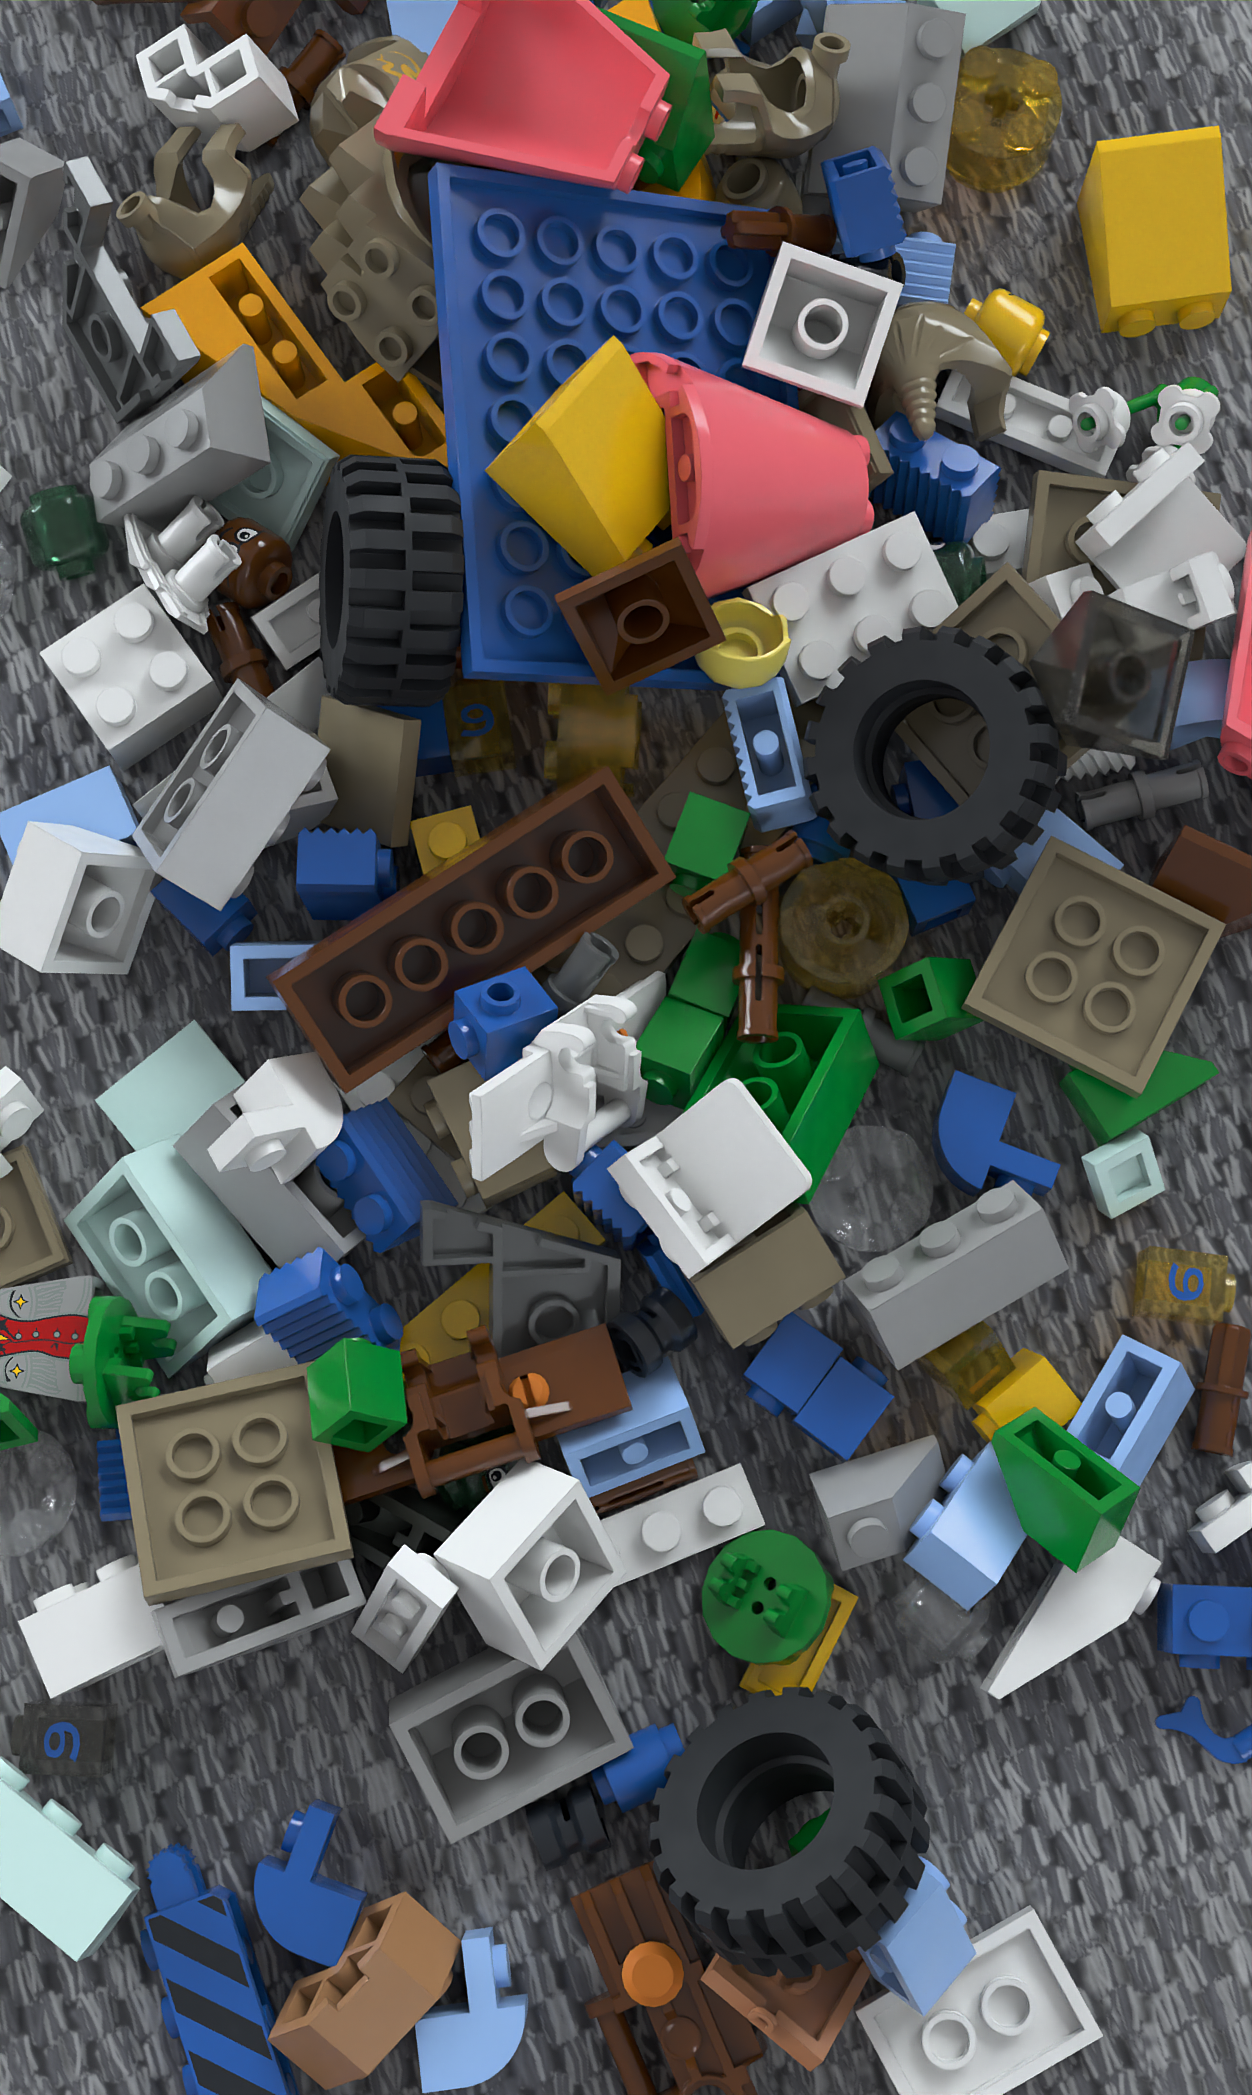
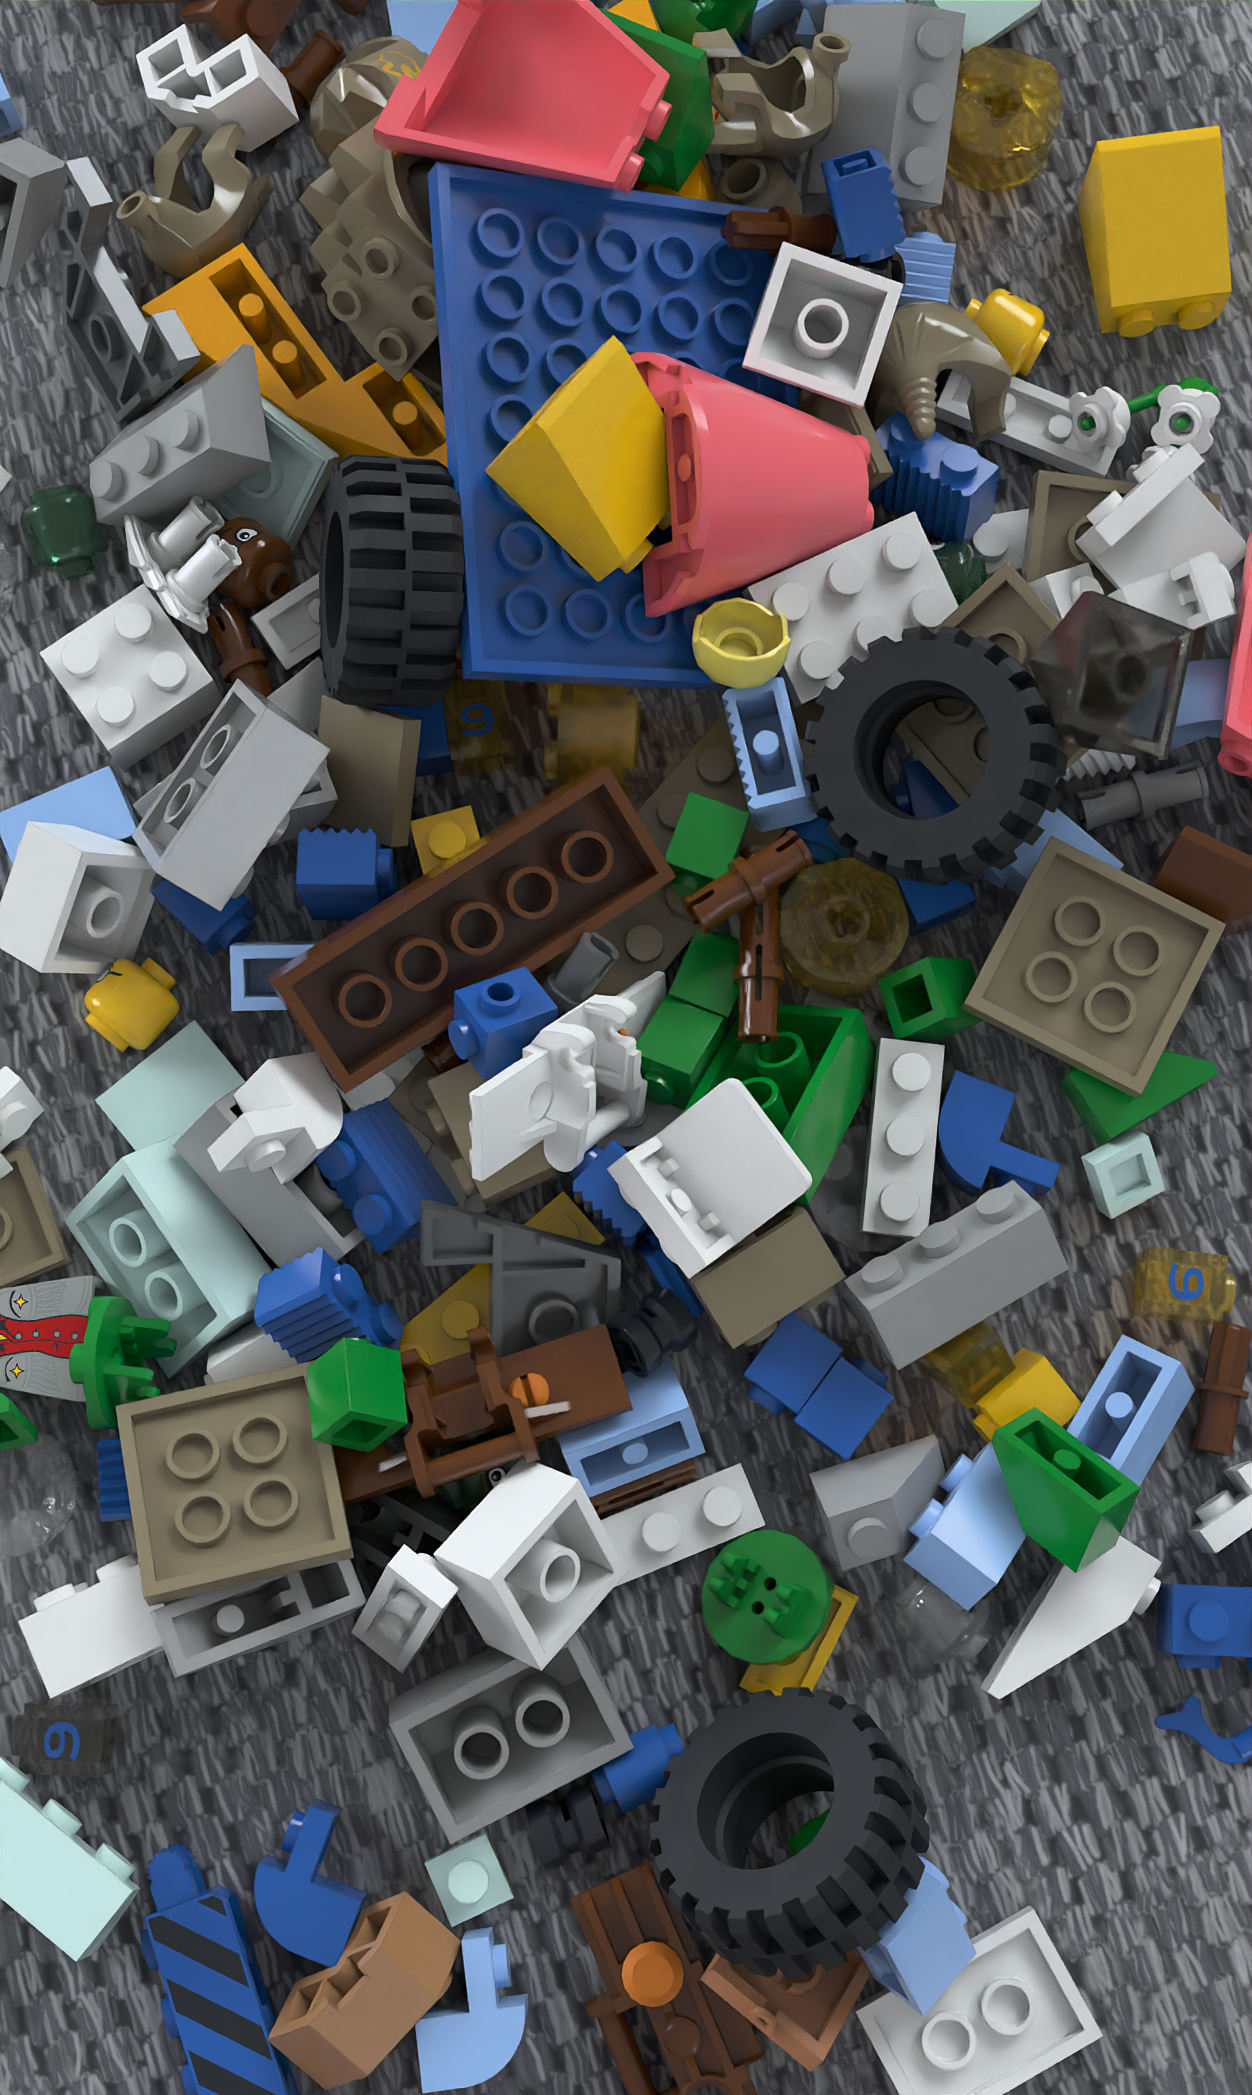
reddish brown slope [554,537,727,696] -> none
none -> yellow head [84,957,179,1053]
none -> light aqua plate [424,1831,515,1927]
none -> white plate [859,1038,945,1239]

